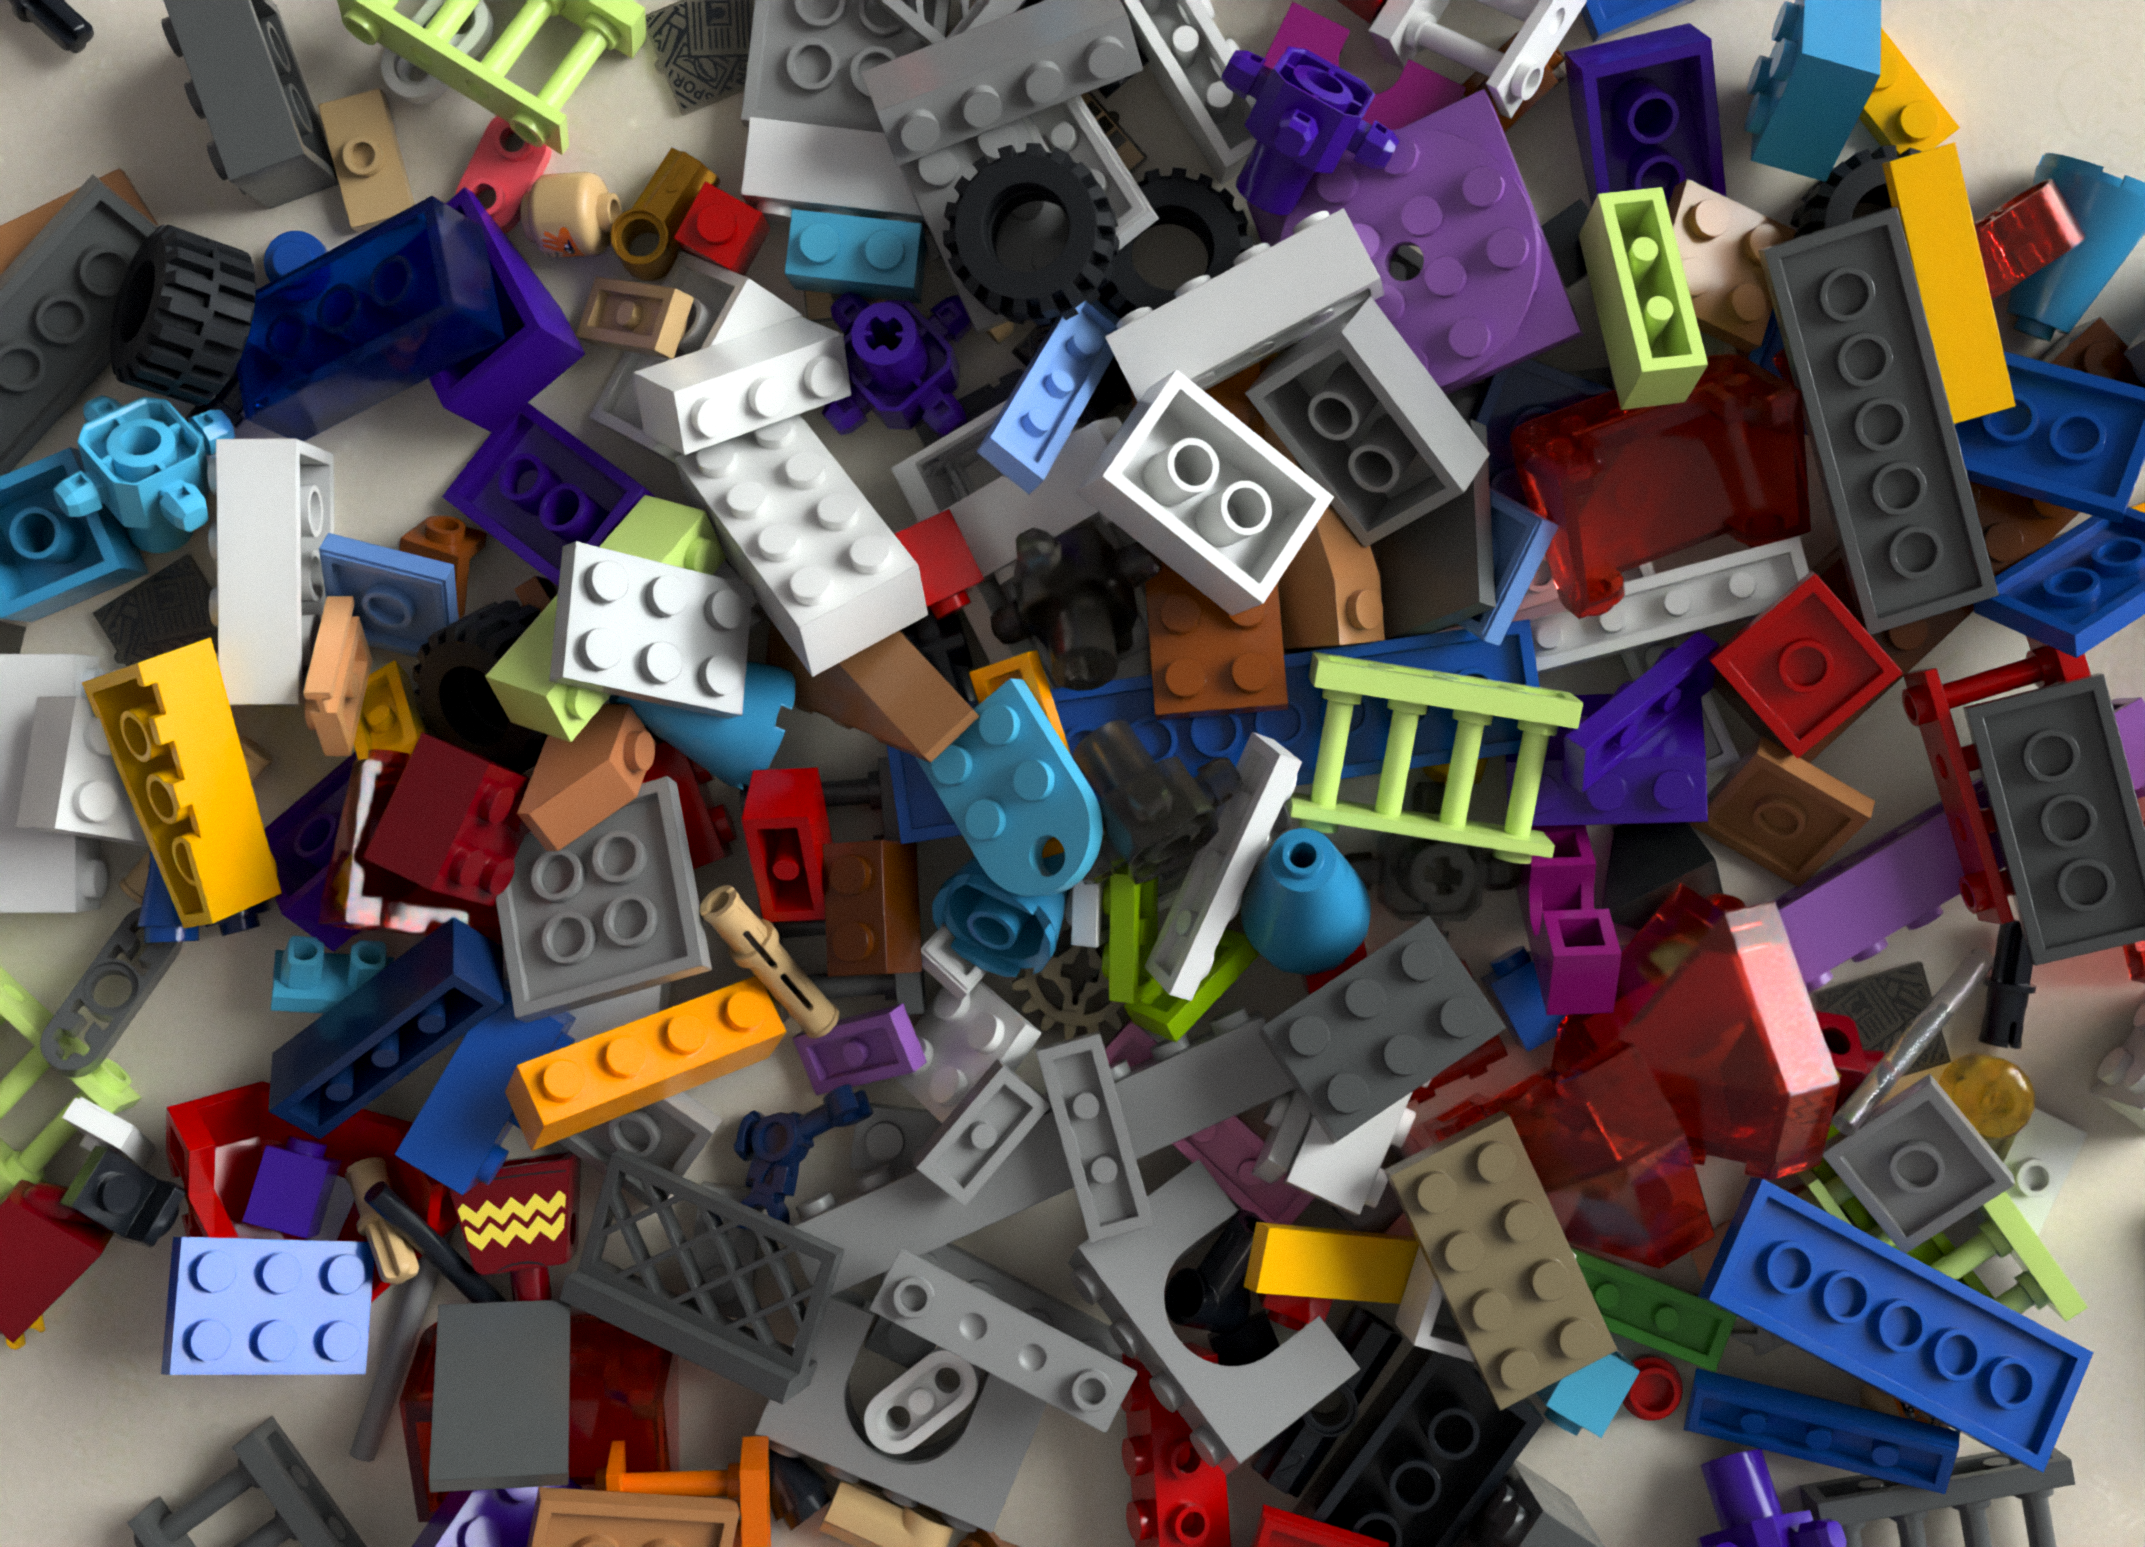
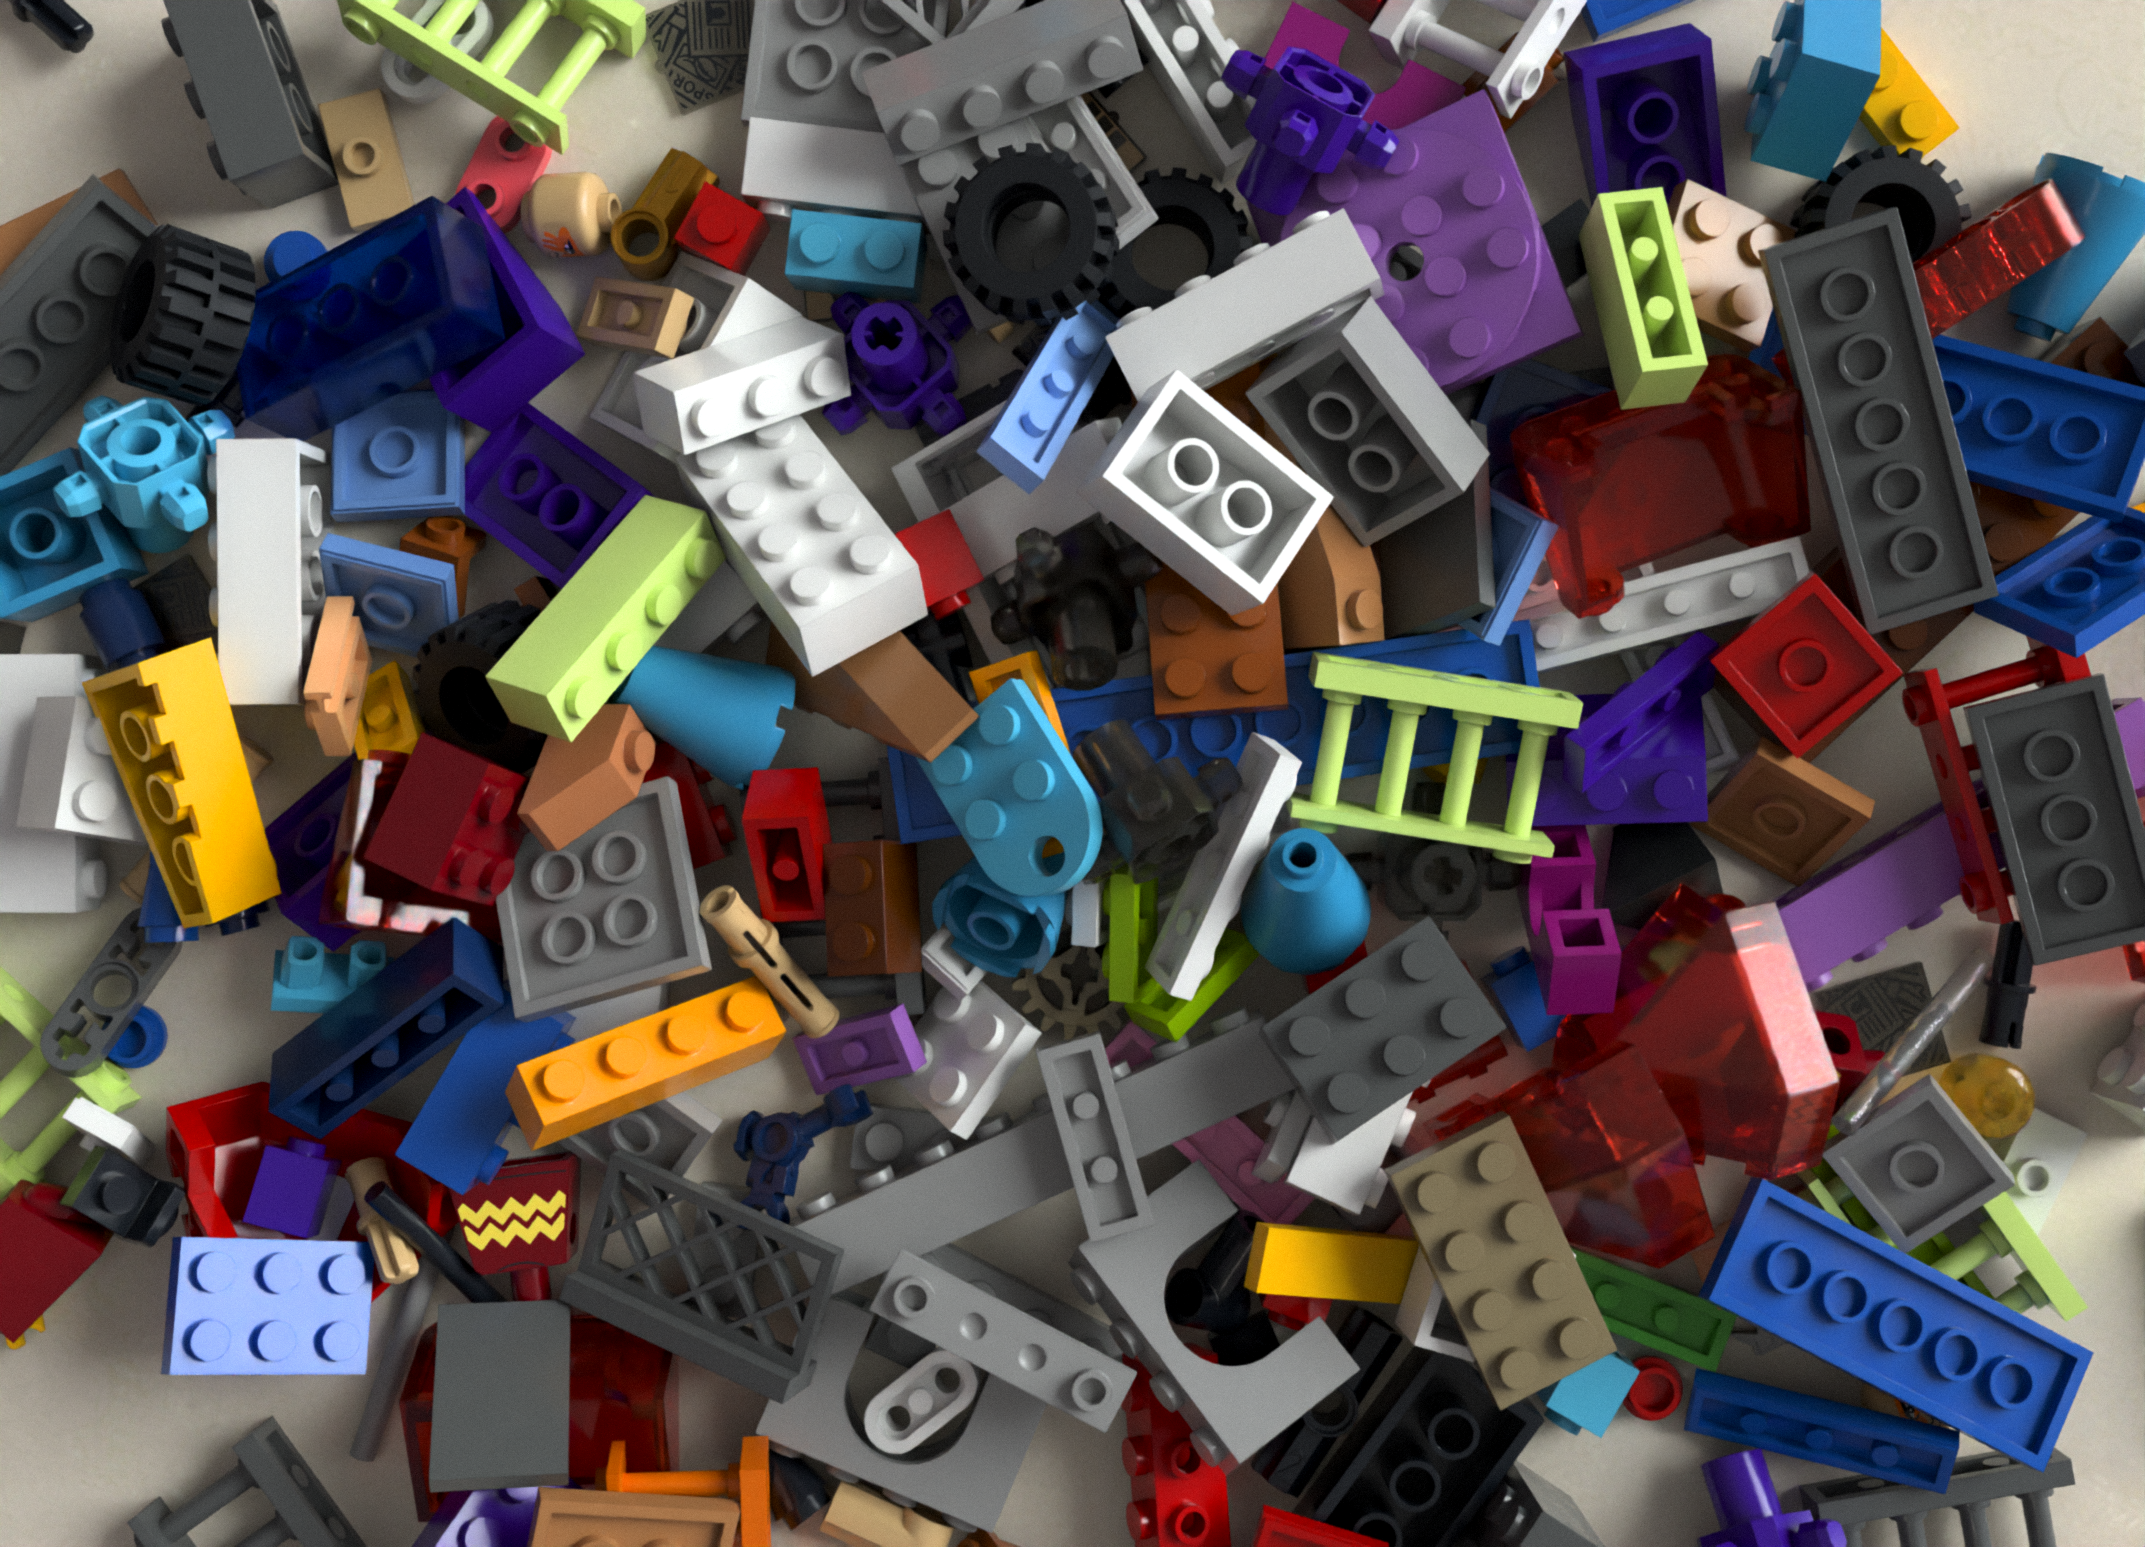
plate [549,541,753,719] -> none
light grey plate [912,1059,1051,1207] -> none
yellow tile [1882,142,2016,424] -> none
none -> dark blue brick [79,578,168,673]
none -> blue plate [102,1005,168,1068]
none -> medium blue plate [330,389,465,523]

